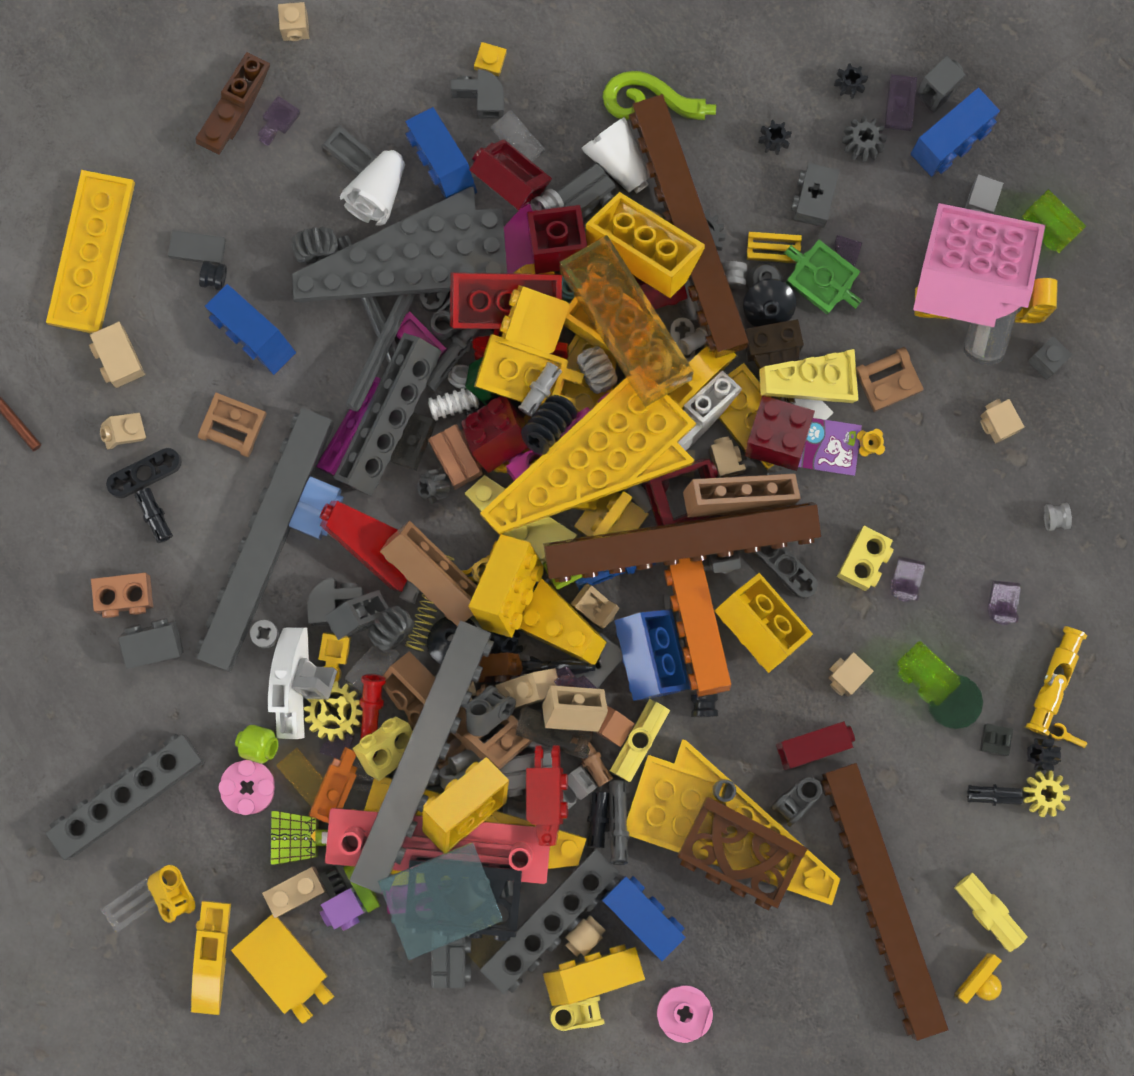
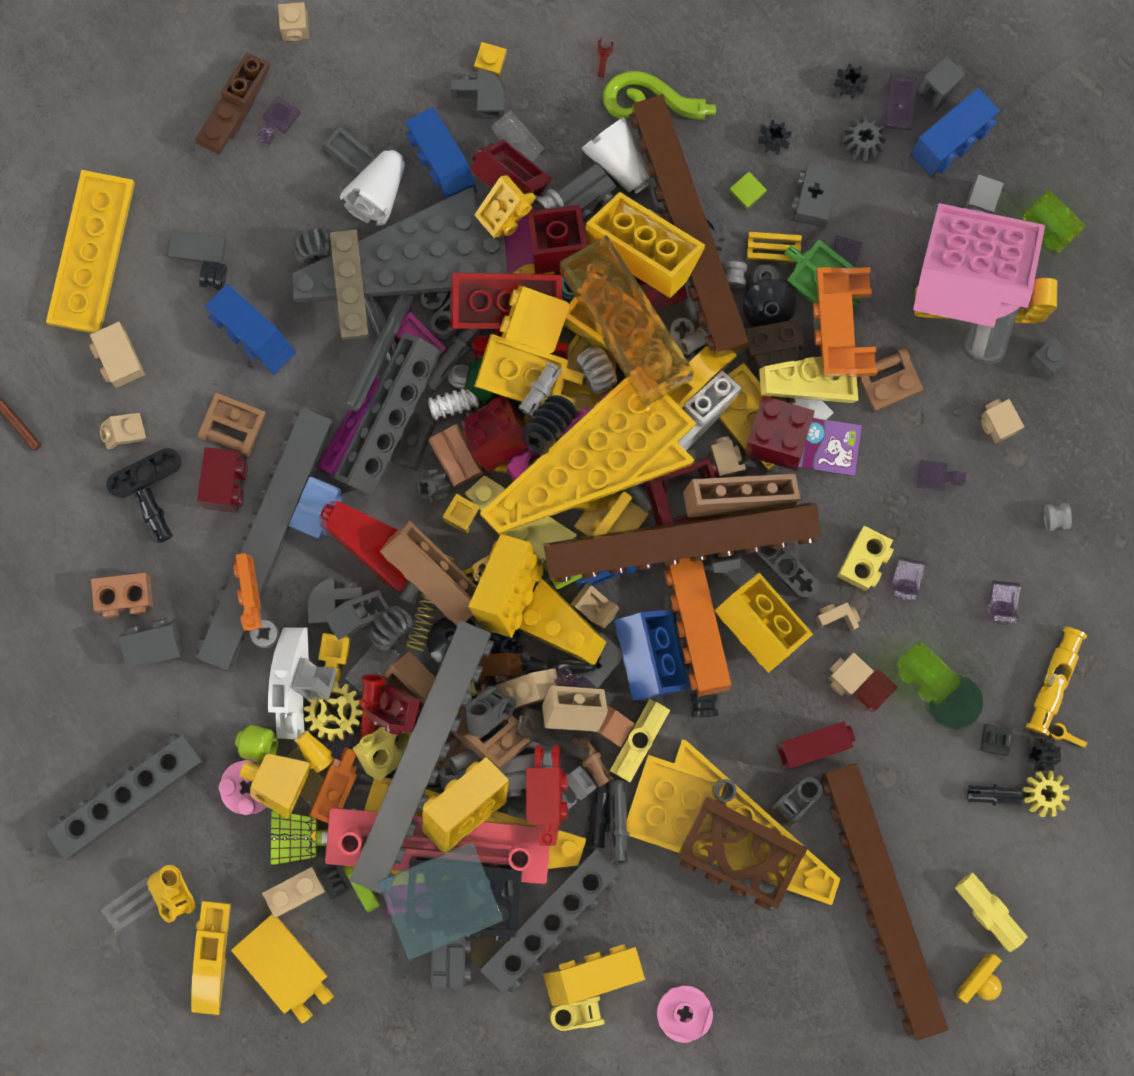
medium lavender brick [320,887,367,931] -> none
tan brick [565,915,606,957] -> none
blue brick [601,876,686,961] -> none
yellow plate [857,429,885,457] -> none
none -> dark red brick [197,447,248,513]
none -> orange hinge [233,553,262,631]
none -> yellow torso [240,754,310,819]
none -> yellow cone [295,730,333,772]
none -> dark tan plate [330,229,369,340]
none -> dark red bracket [364,685,420,735]
none -> yellow panel [443,494,480,535]
none -> yellow bracket [474,175,536,238]
none -> clear red hand [597,38,613,78]
none -> lime tile [729,172,767,210]
none -> orange bracket [813,267,878,378]
none -> tan bracket [815,602,860,631]
none -> clear red panel [853,669,898,712]
none -> clear purple plate [917,460,967,491]

